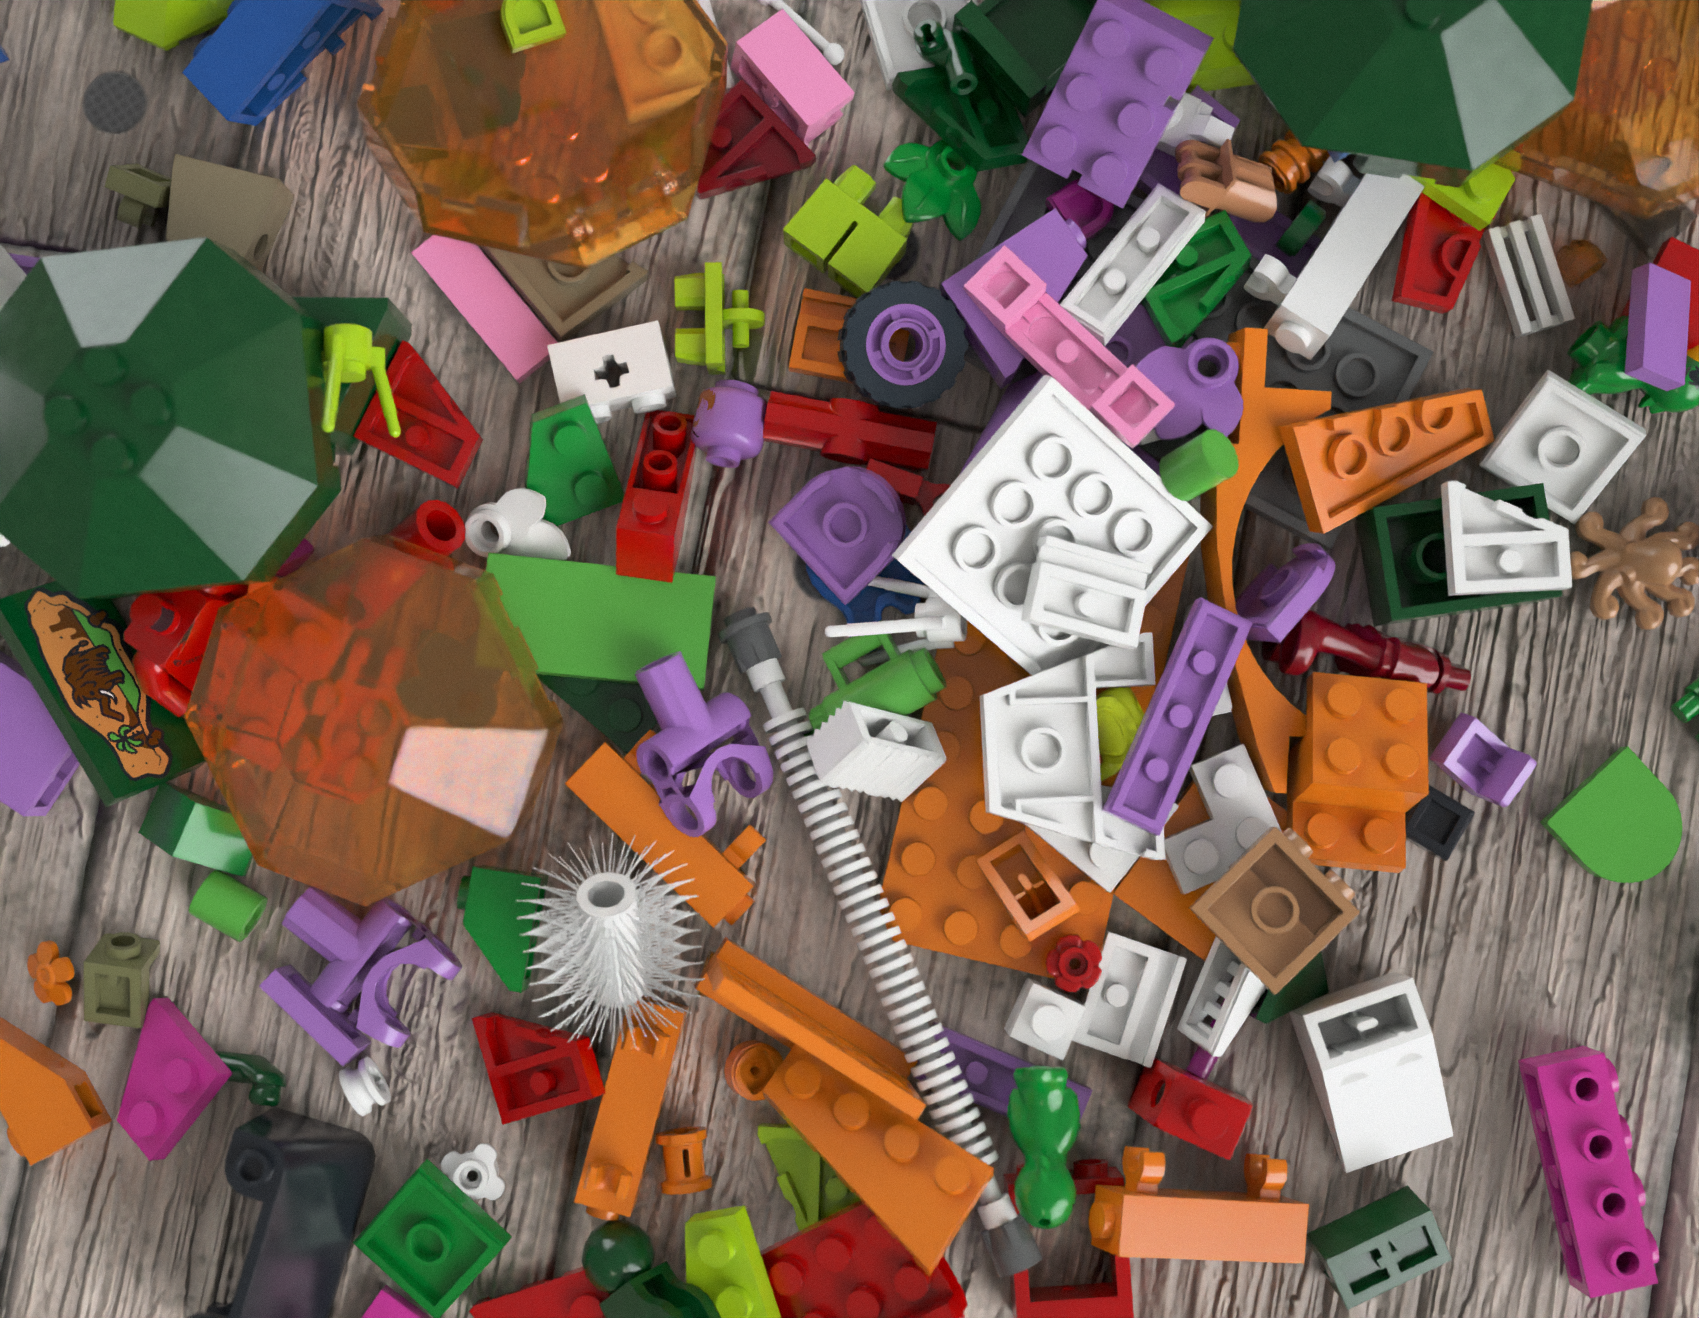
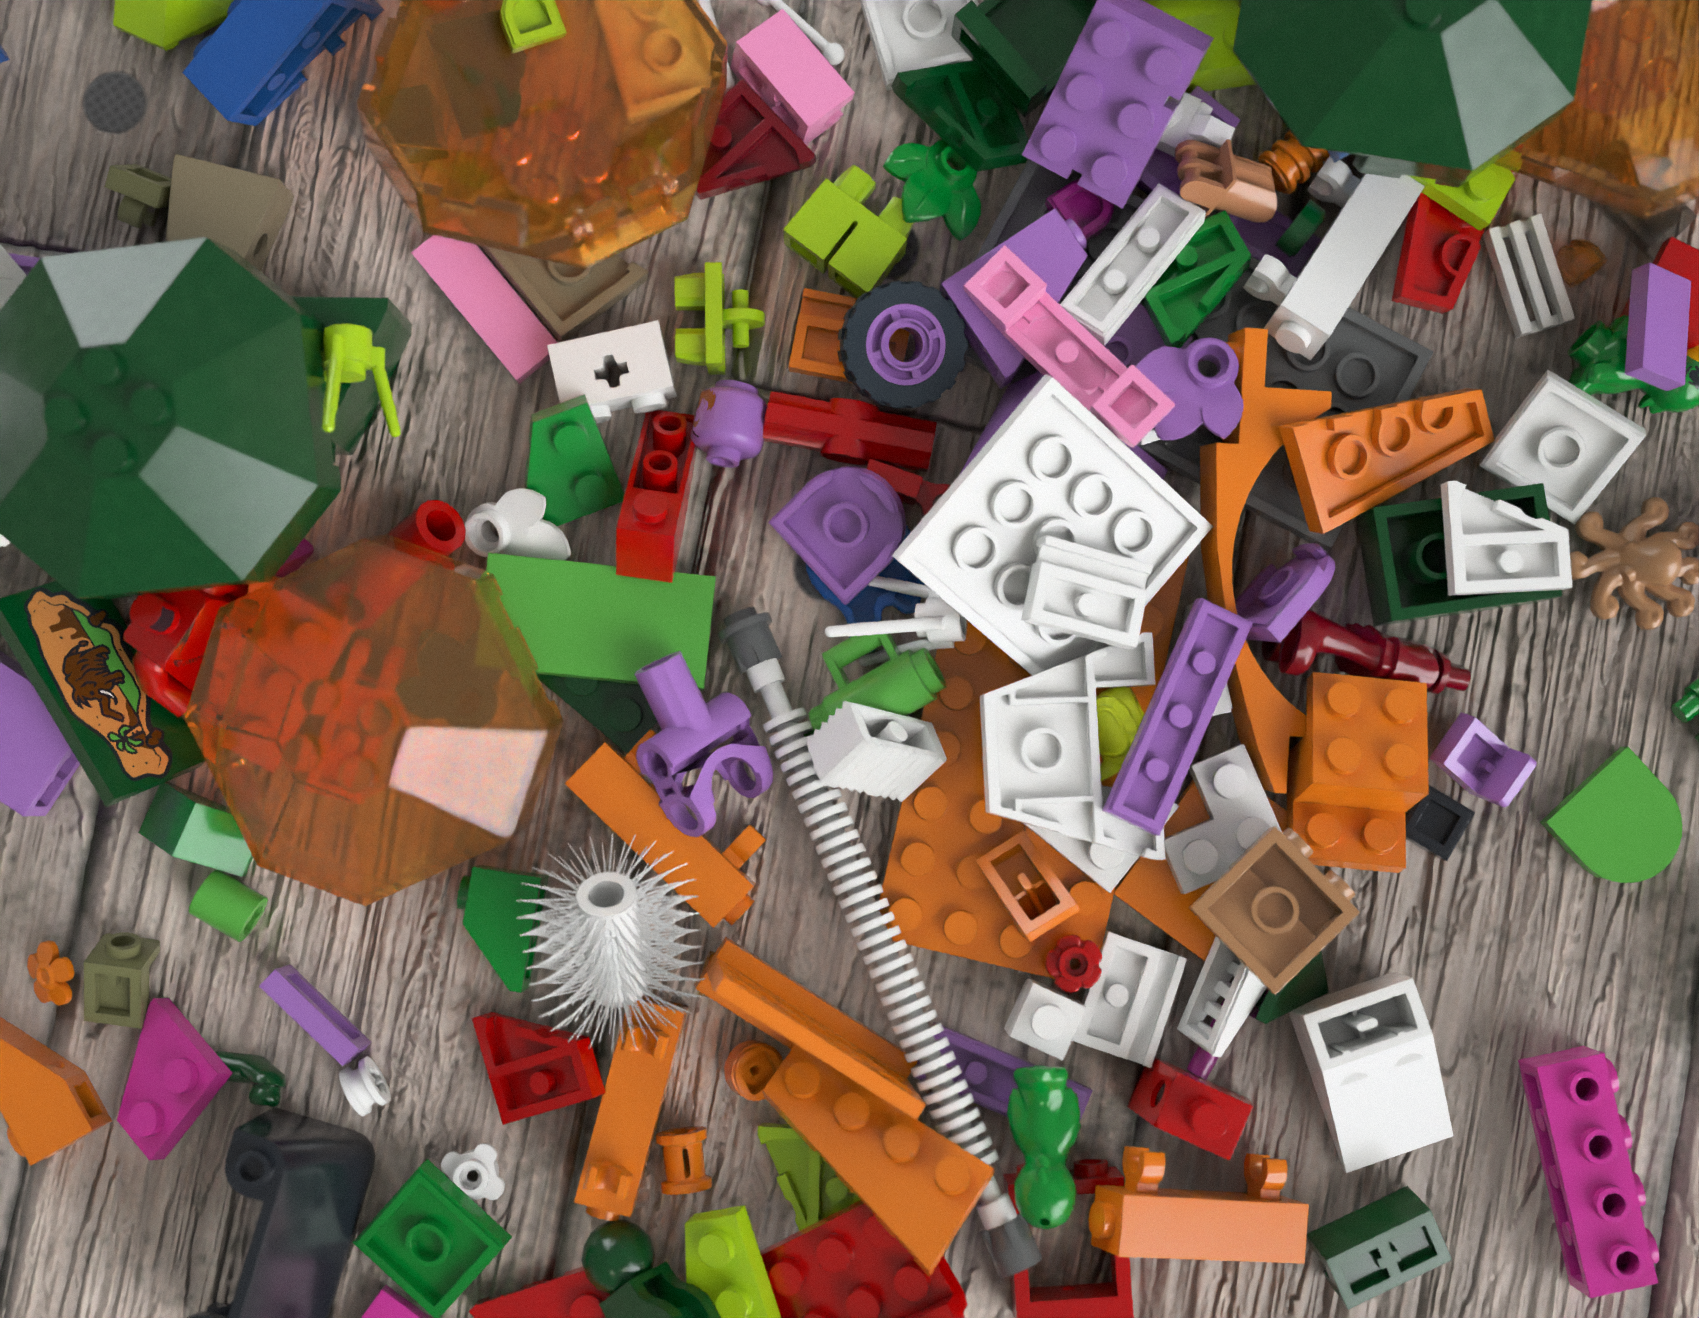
medium lavender connector [282,884,462,1048] -> none
red wing [354,340,483,489] -> none
dark green arm [913,19,978,95] -> none
bright green piece [1159,429,1239,501] -> none

